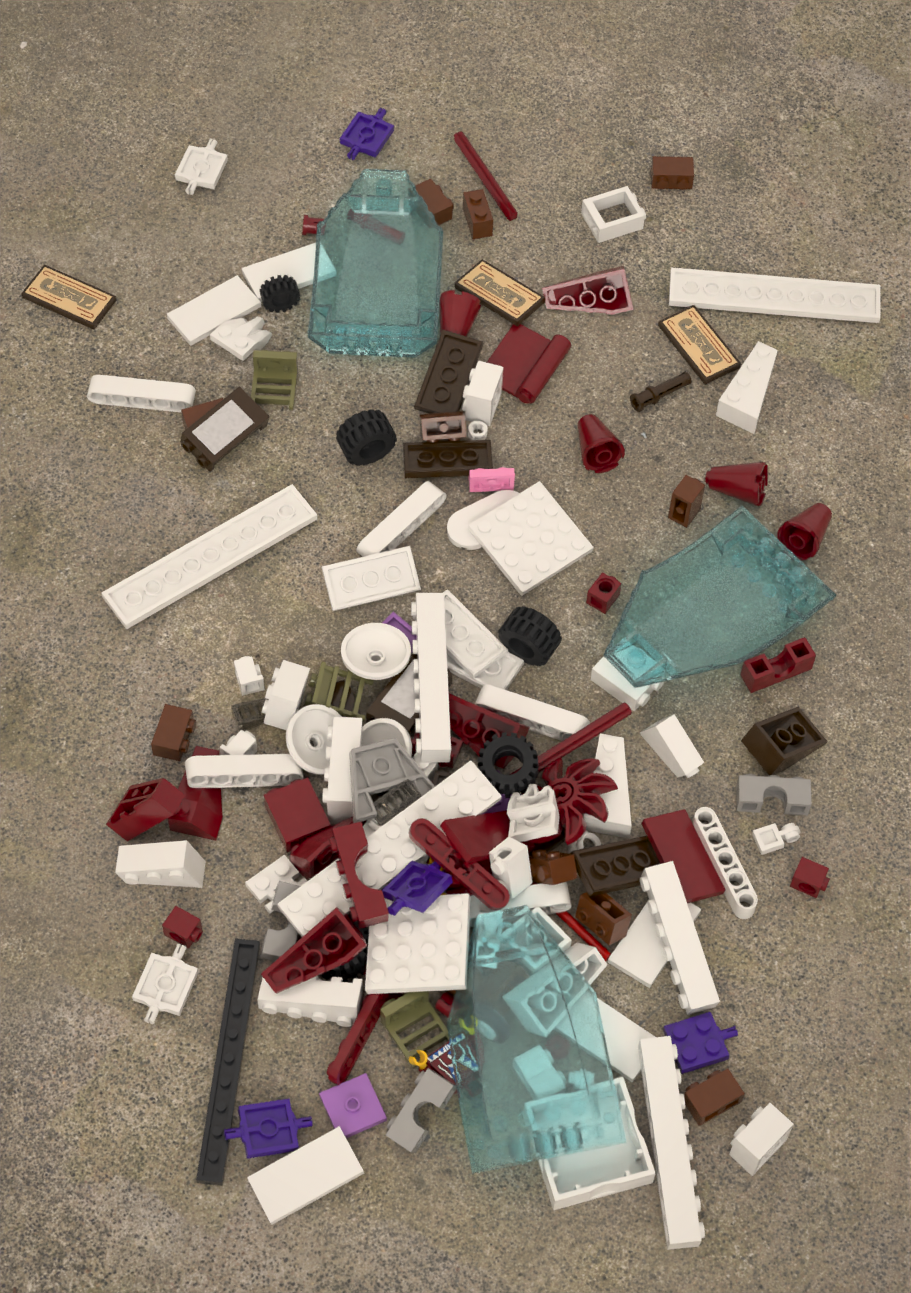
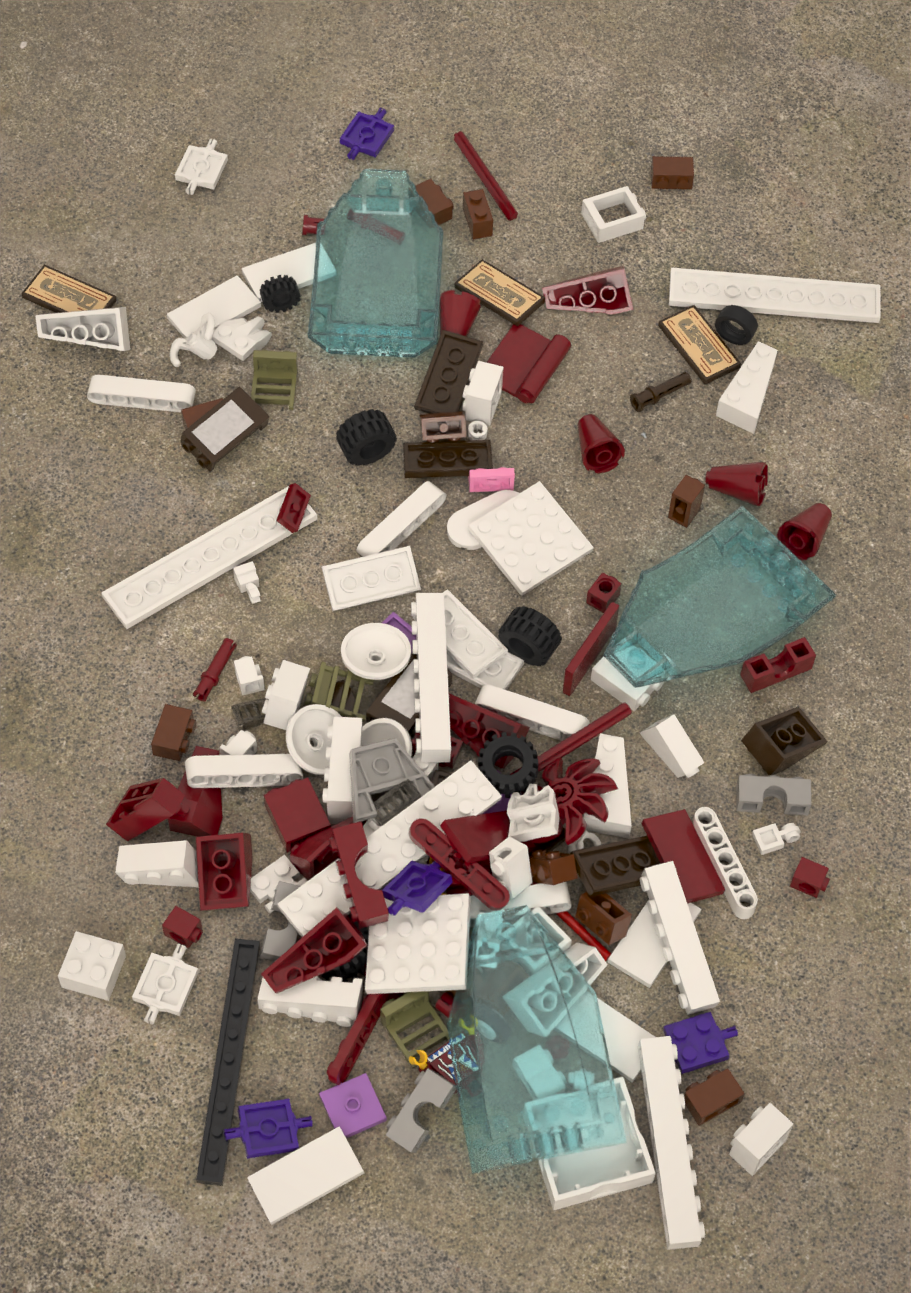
none -> white wedge [35,307,131,351]
none -> white brick [58,931,126,1001]
none -> white piece [170,313,217,367]
none -> dark red pin [193,638,237,701]
none -> dark red slope [196,832,253,911]
none -> white piece [233,561,261,604]
none -> dark red plate [276,483,311,533]
none -> dark red tile [563,602,619,697]
none -> black tyre [715,305,758,345]

